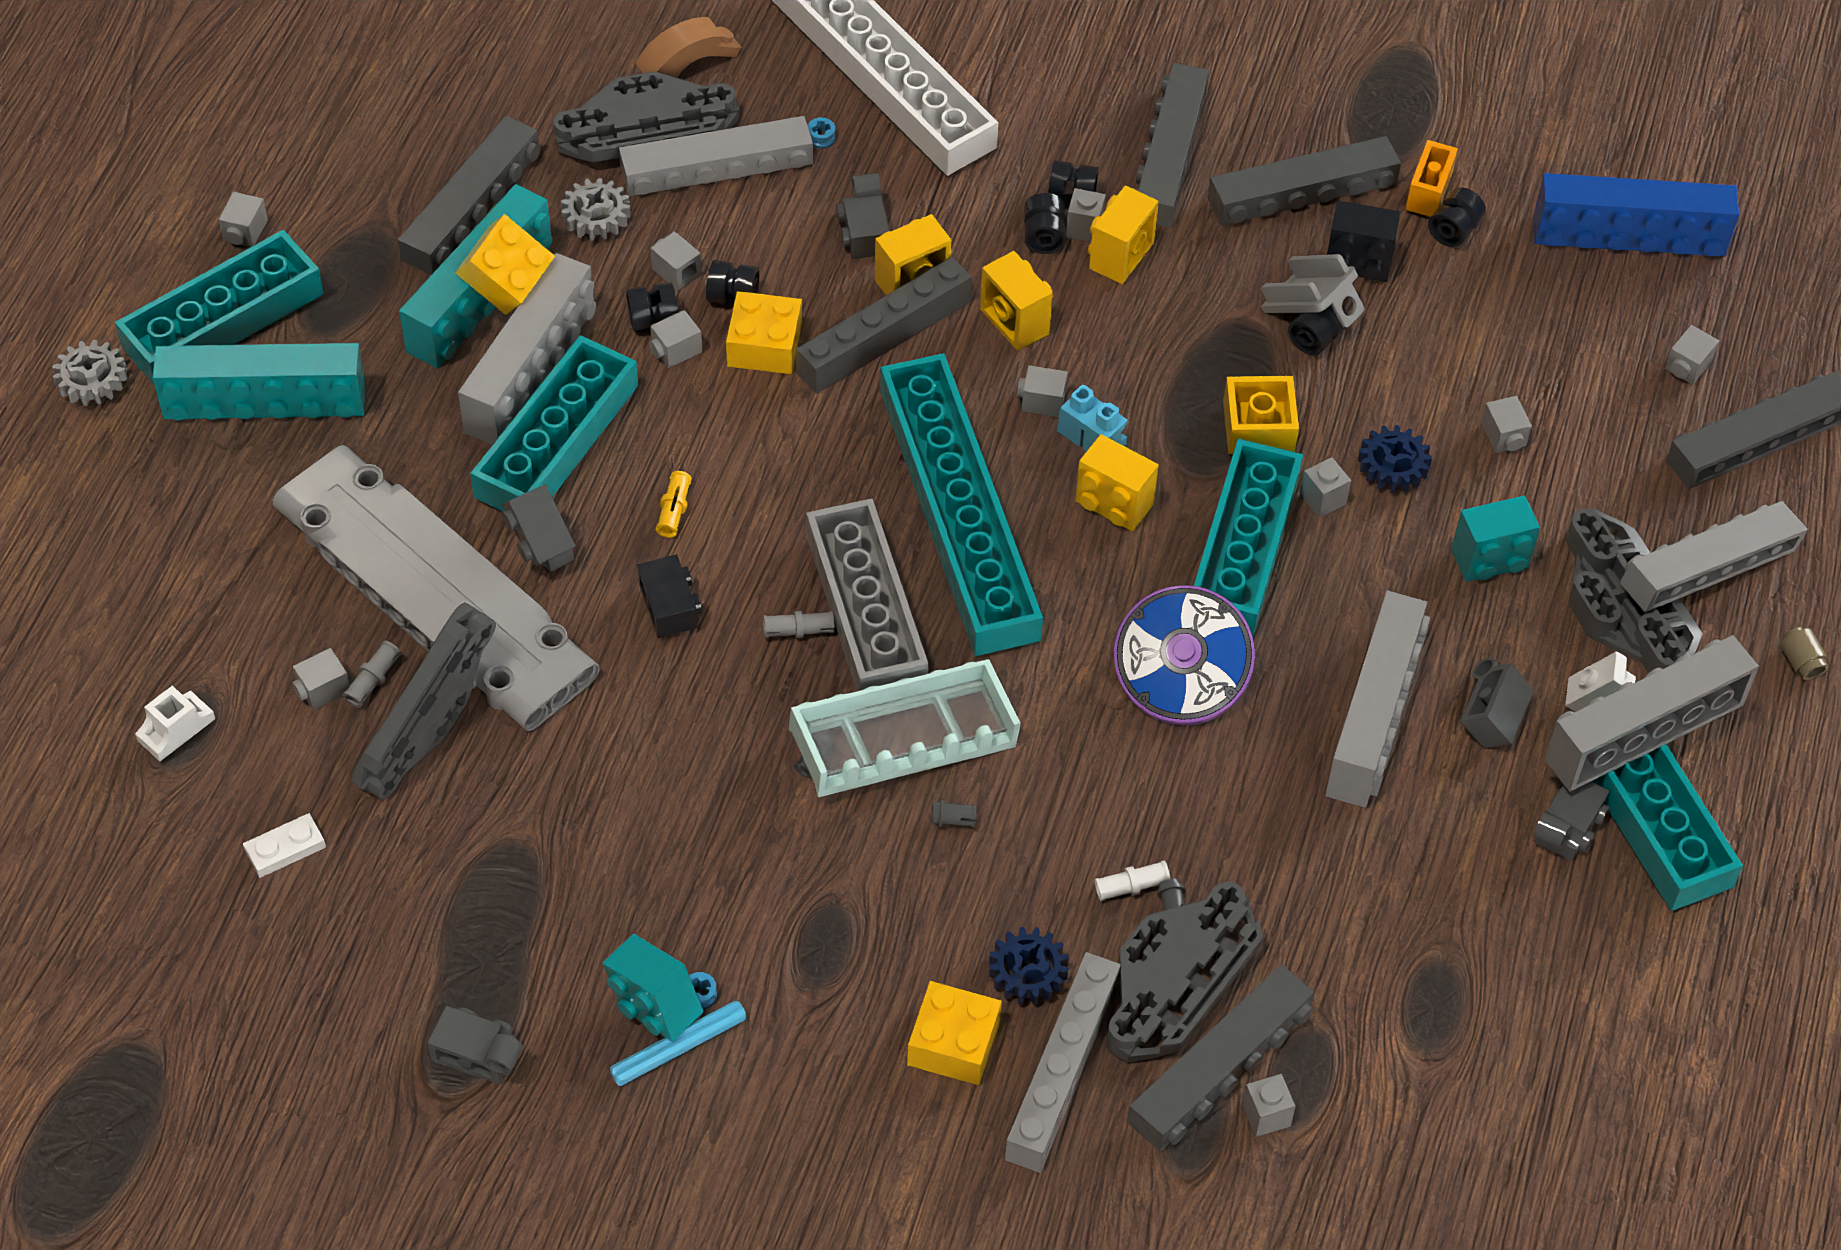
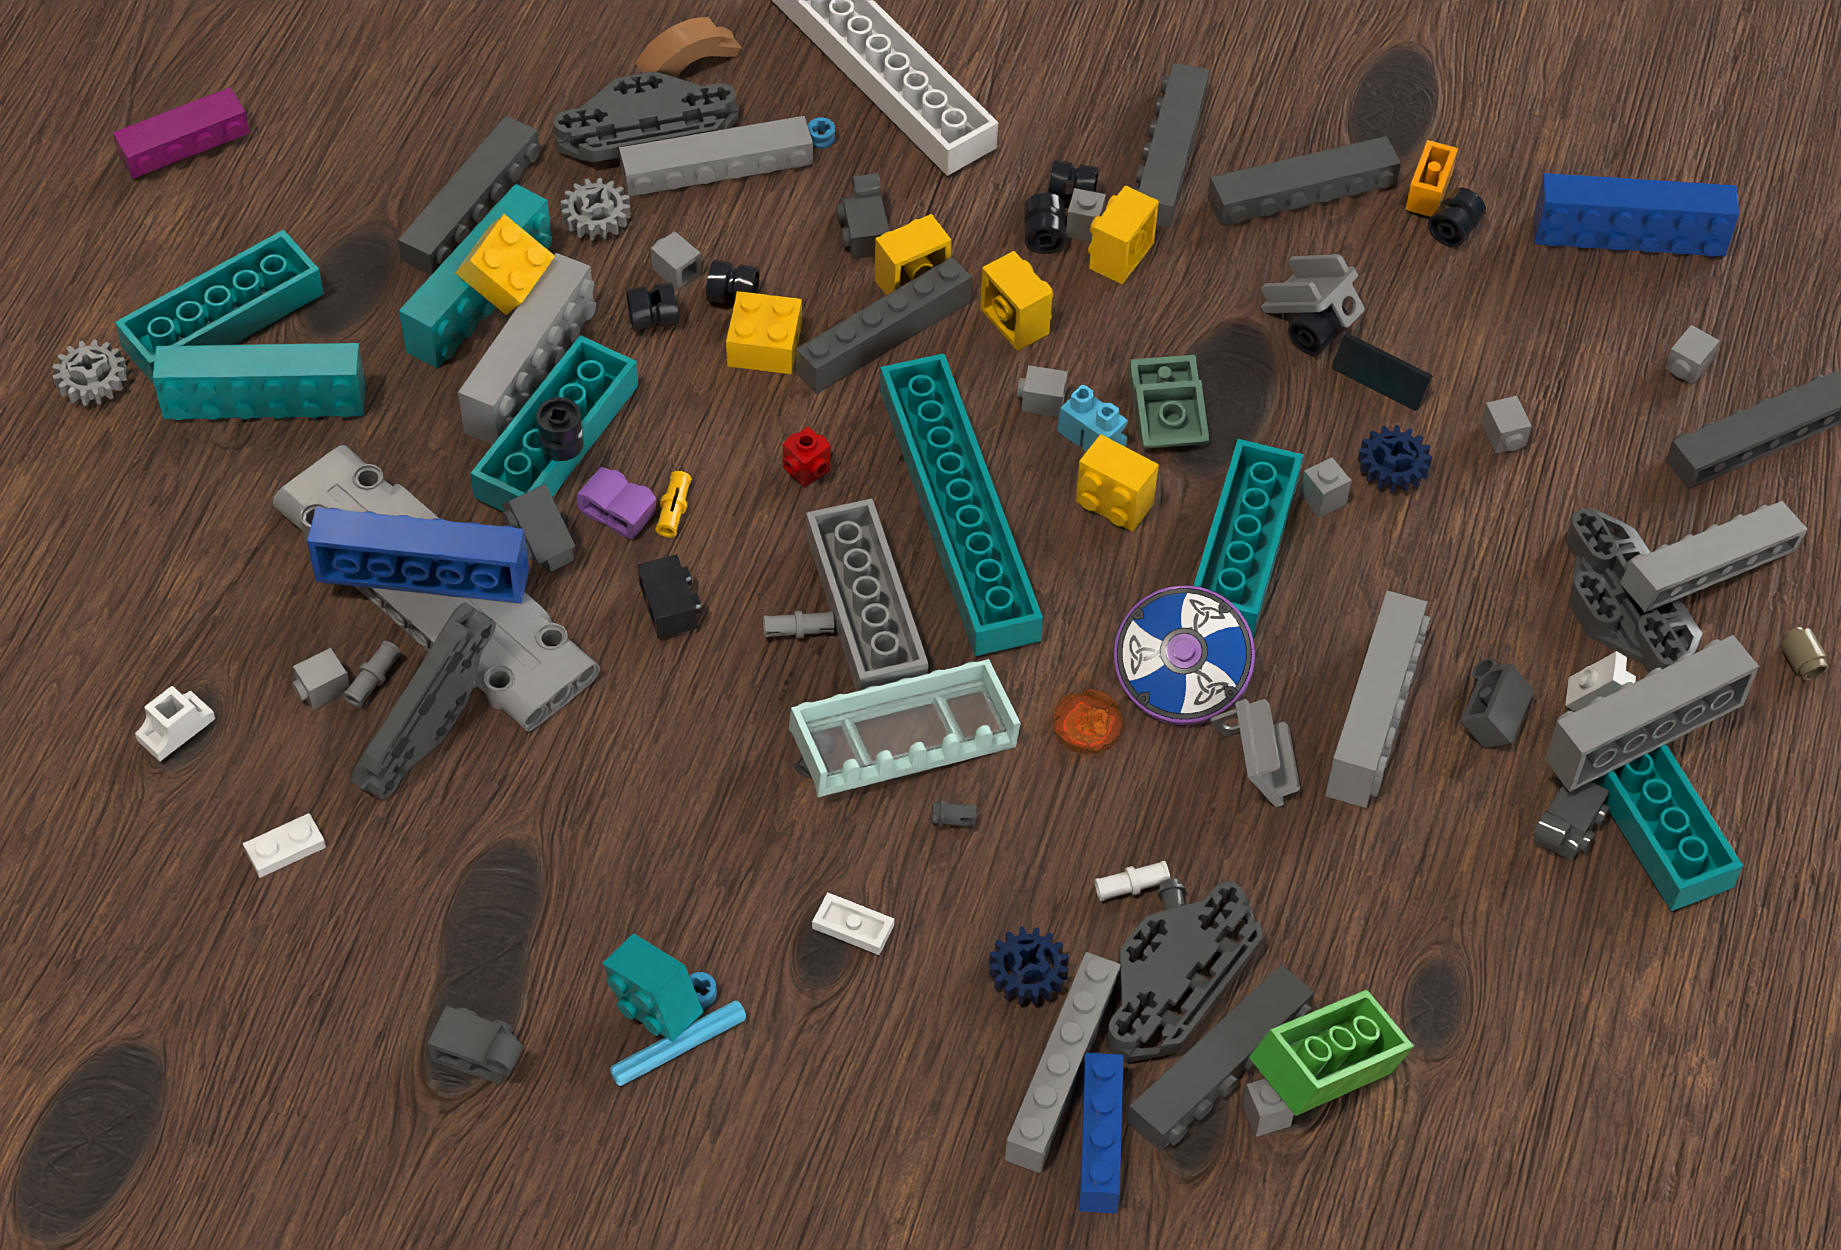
light grey brick [219,192,268,247] -> none
light grey brick [649,310,702,368] -> none
yellow brick [907,981,1002,1085] -> none
yellow brick [1223,376,1299,454] -> none
black brick [1327,200,1401,282] -> none
teal brick [1451,495,1540,582] -> none
none -> magenta brick [113,87,250,179]
none -> blue brick [307,507,529,603]
none -> black wheel [536,397,584,461]
none -> medium lavender brick [577,467,657,539]
none -> red brick [782,426,831,488]
none -> white plate [812,892,894,955]
none -> clear orange tile [1053,689,1123,755]
none -> blue arch [1078,1053,1123,1214]
none -> sand green slope [1127,355,1210,449]
none -> light grey piece [1211,699,1300,807]
none -> bright green brick [1249,989,1414,1116]
none -> black slope [1332,333,1433,411]

